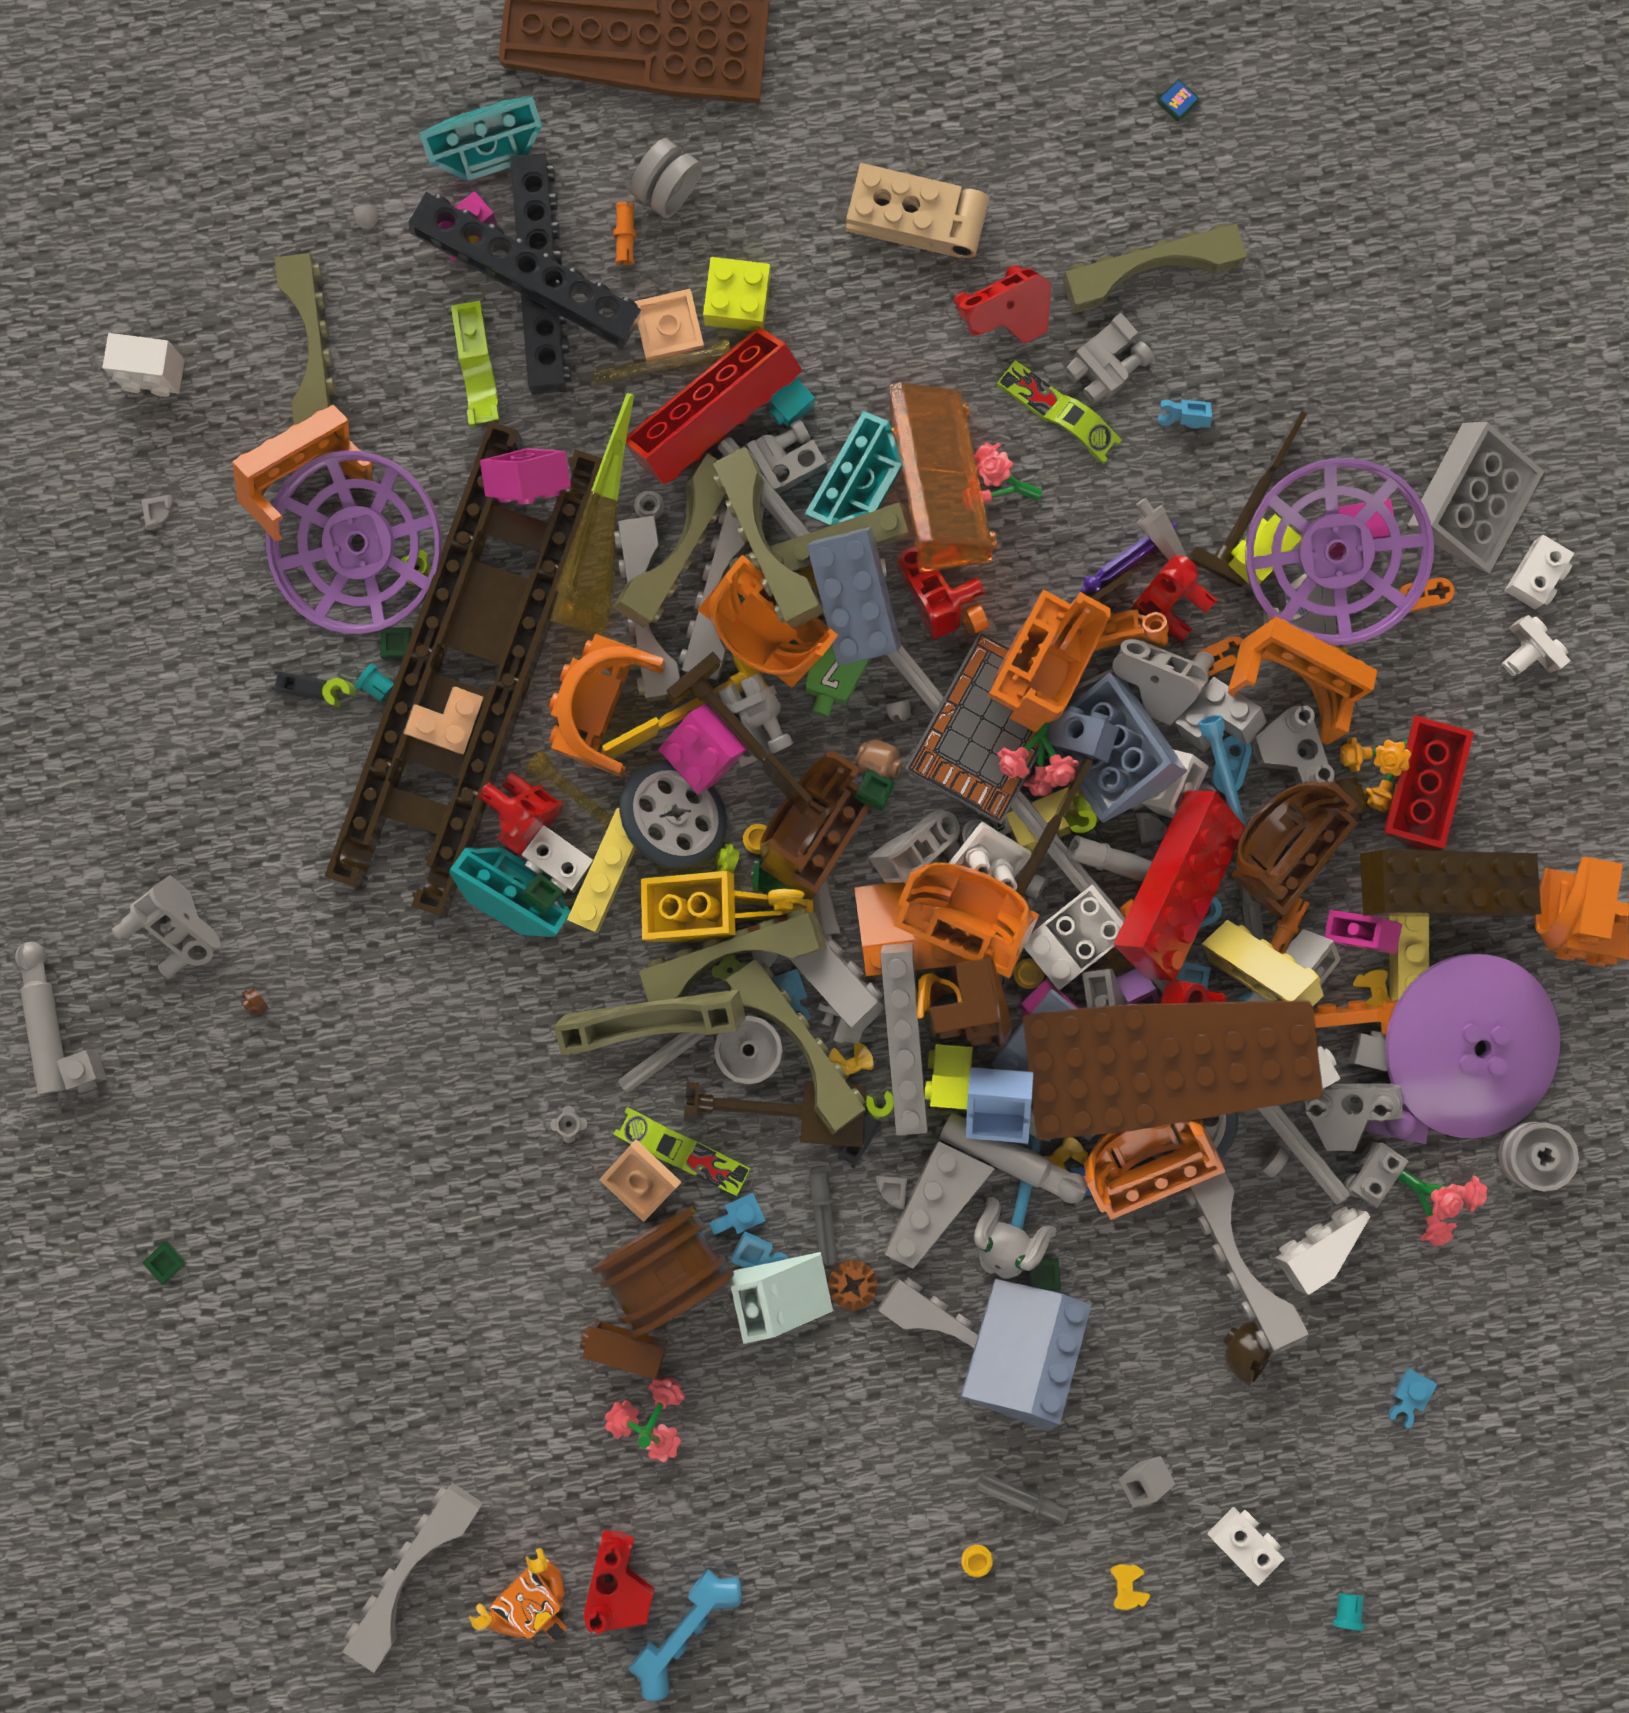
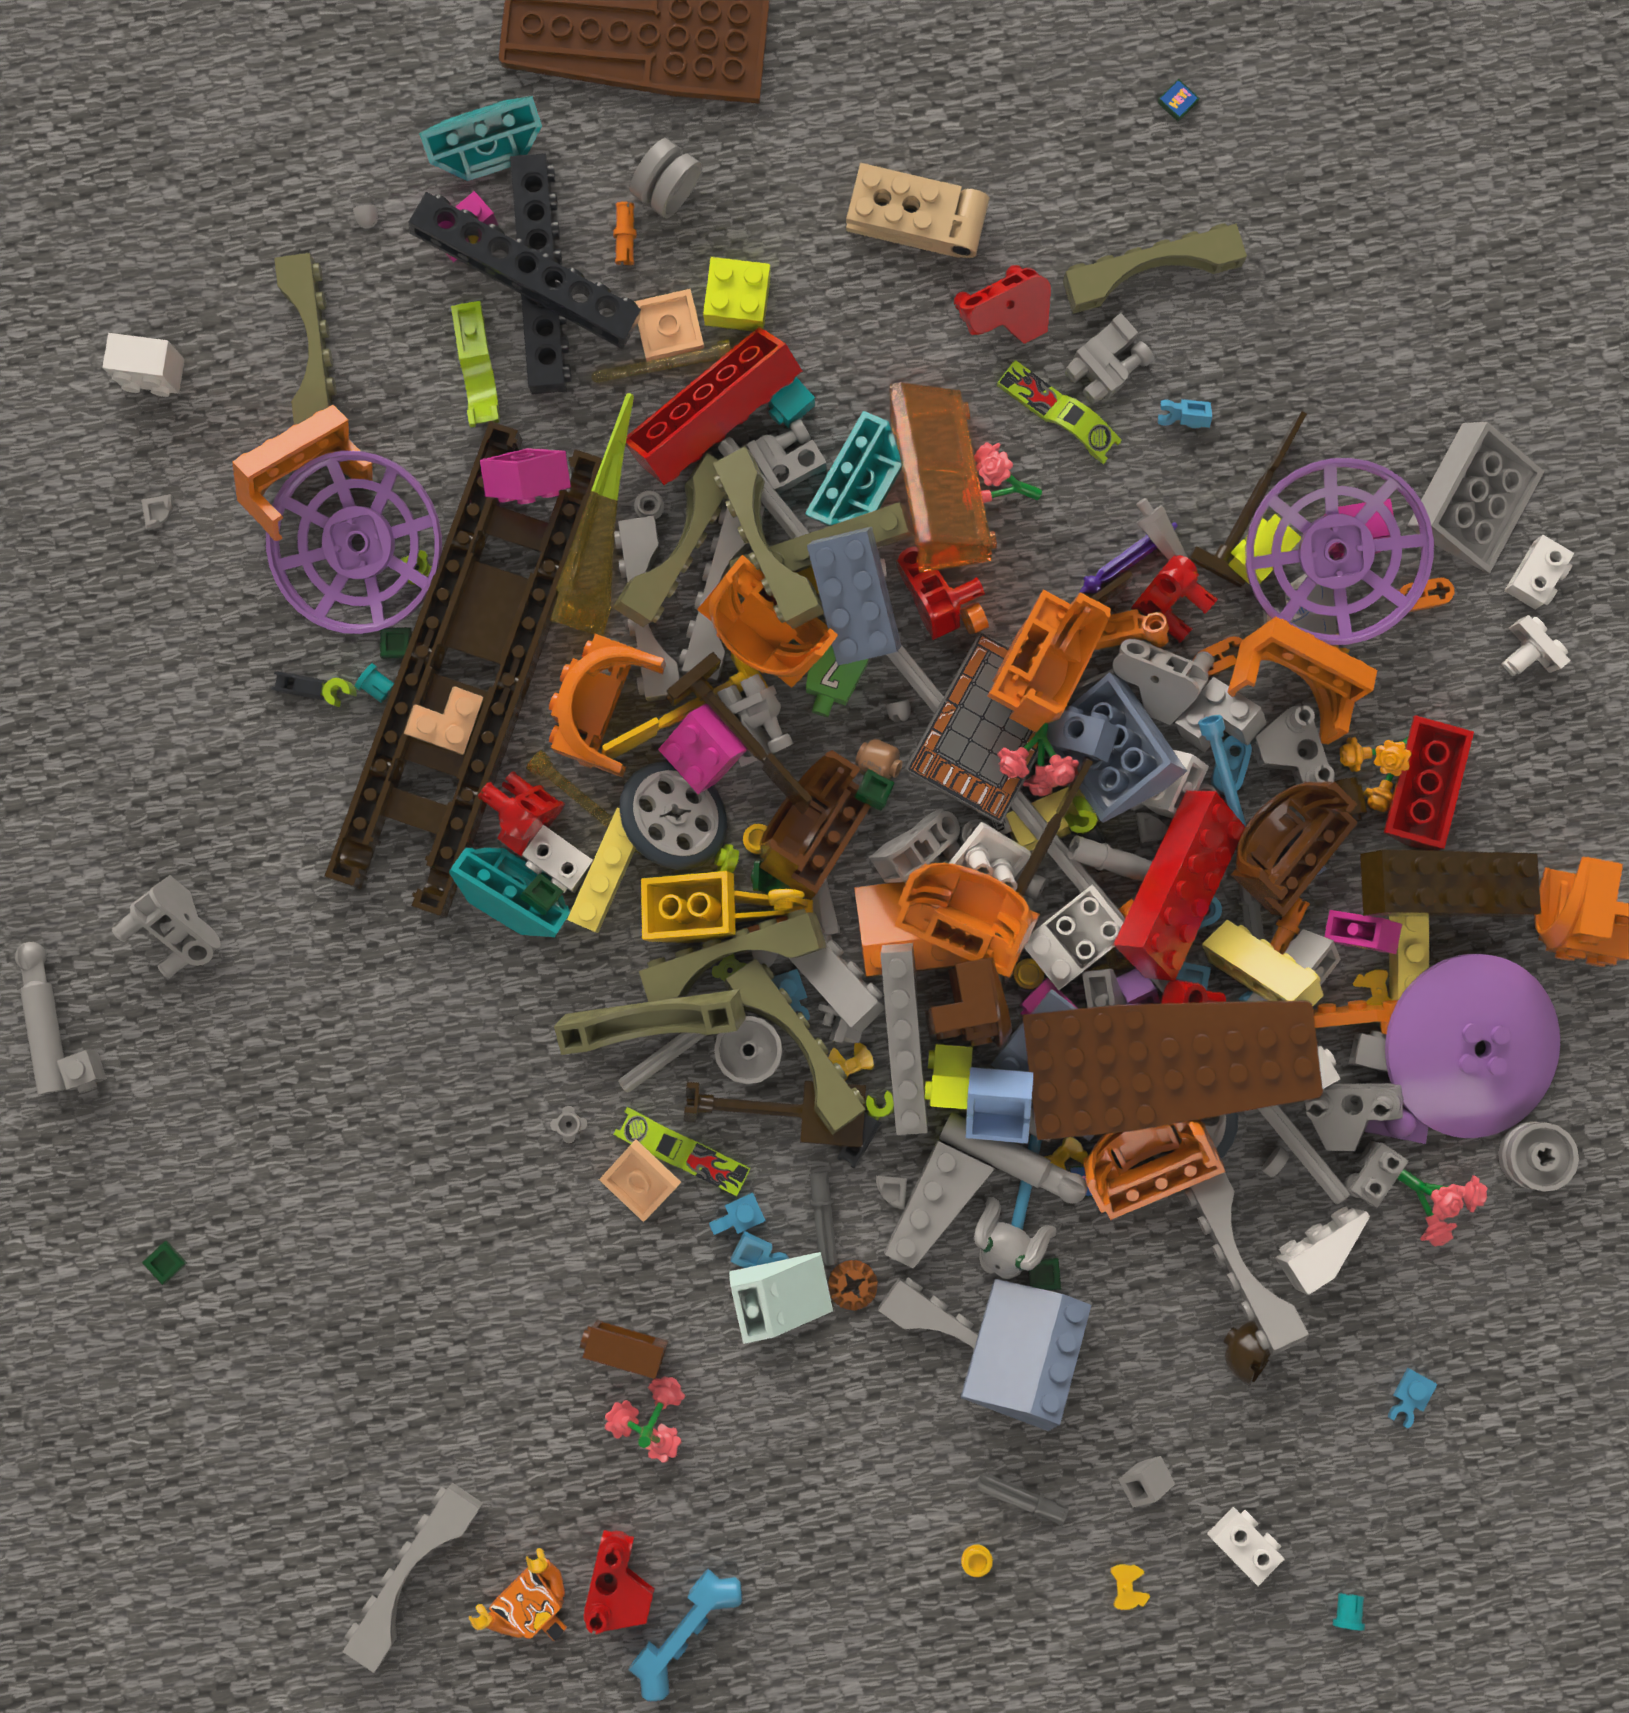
reddish brown plate [240,988,268,1017] -> none
reddish brown wheel [591,1206,734,1338] -> none
light orange helmet [917,973,962,1019] -> none

